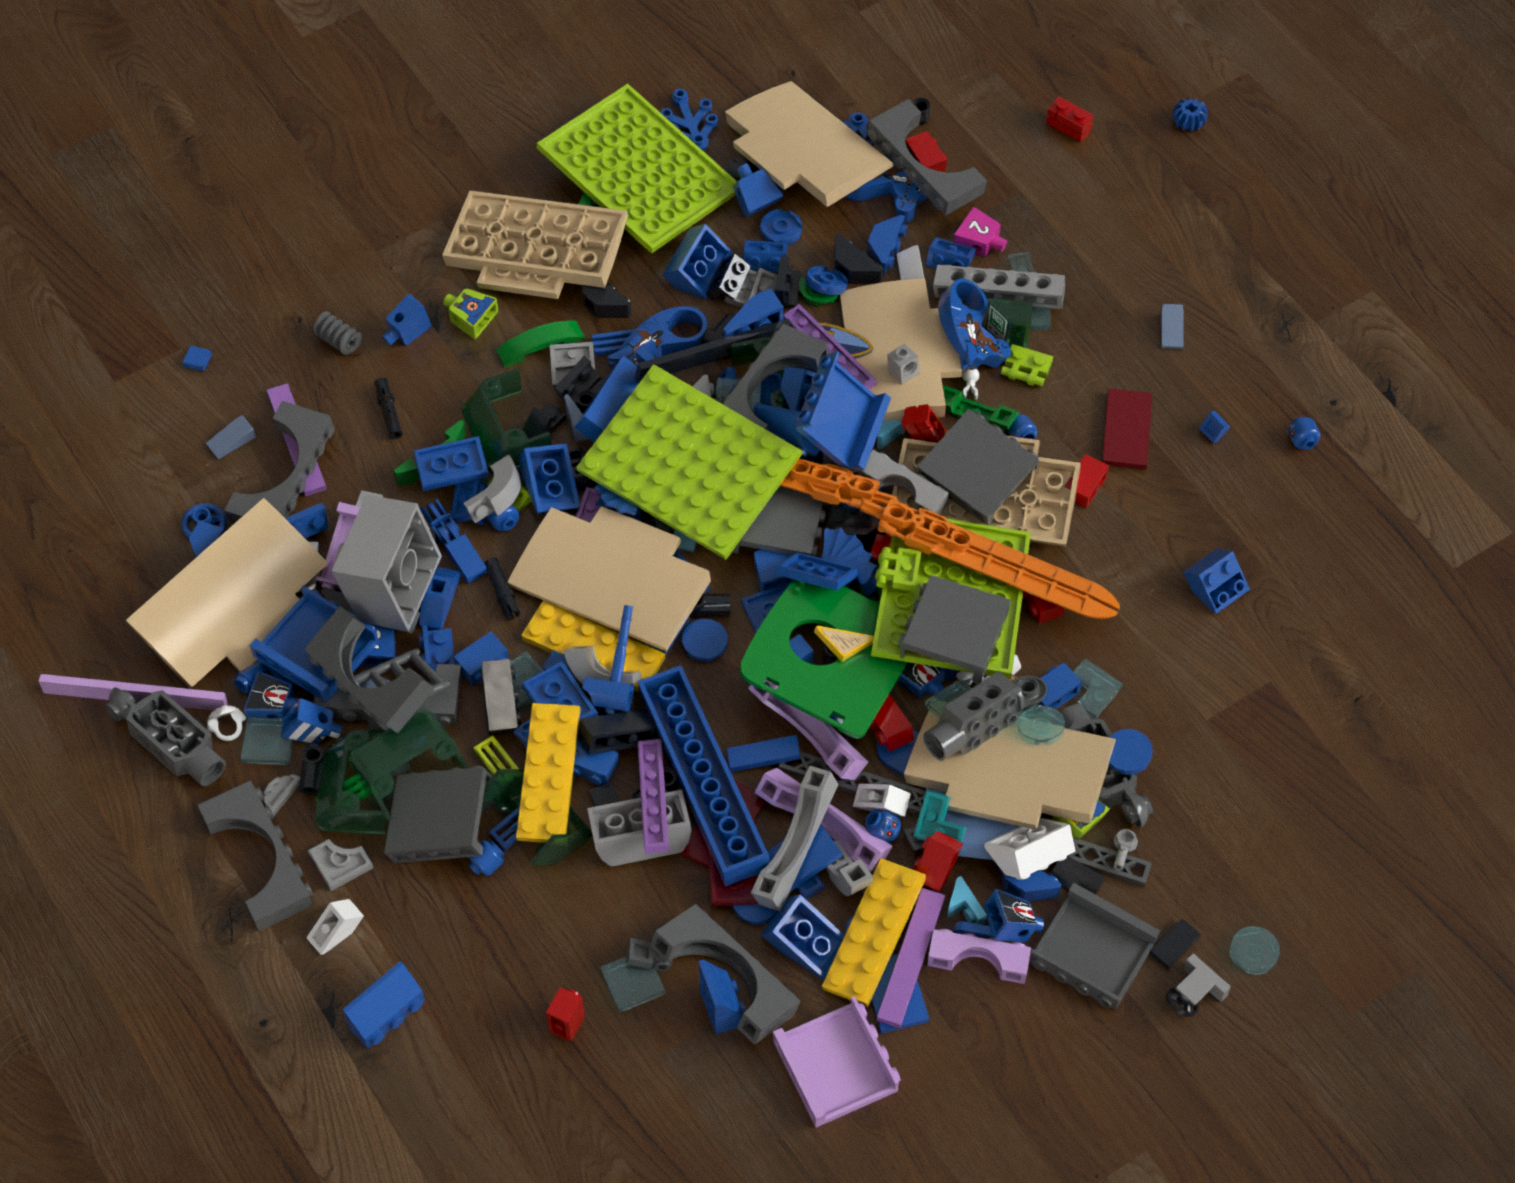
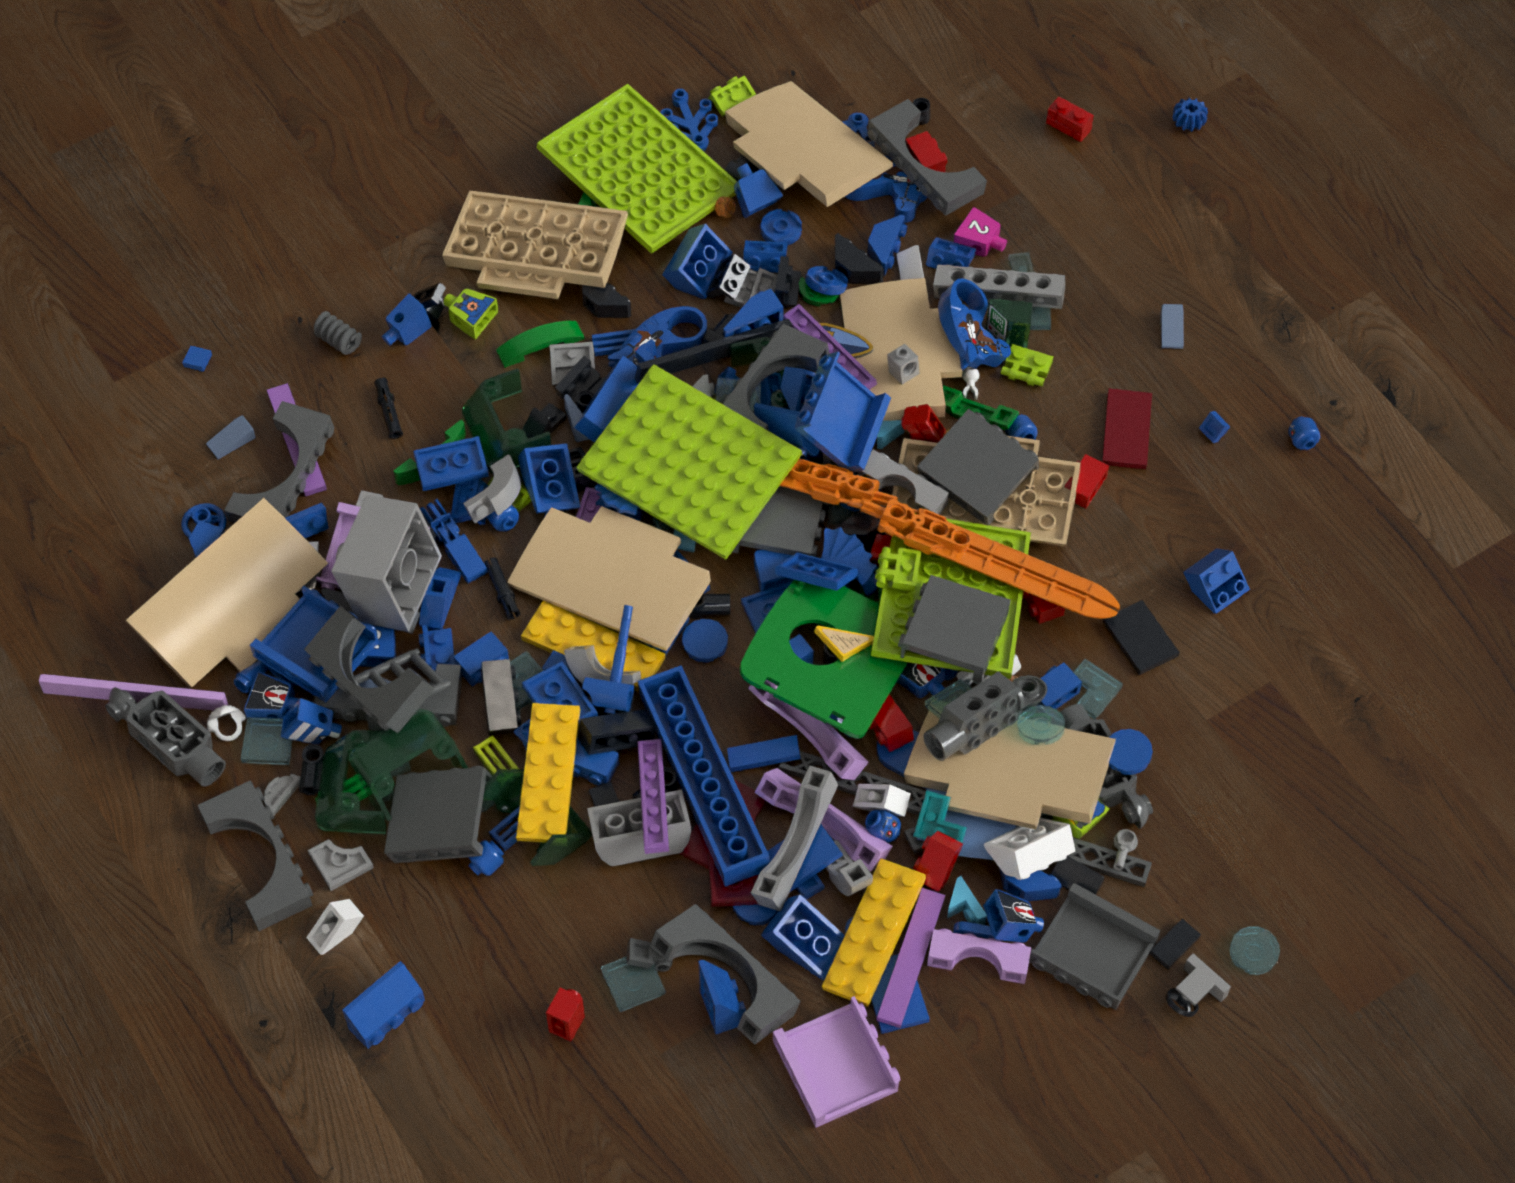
none -> black slope [413,282,446,319]
none -> lime bracket [708,75,756,117]
none -> clear orange tile [715,196,736,218]
none -> black tile [1103,600,1180,675]

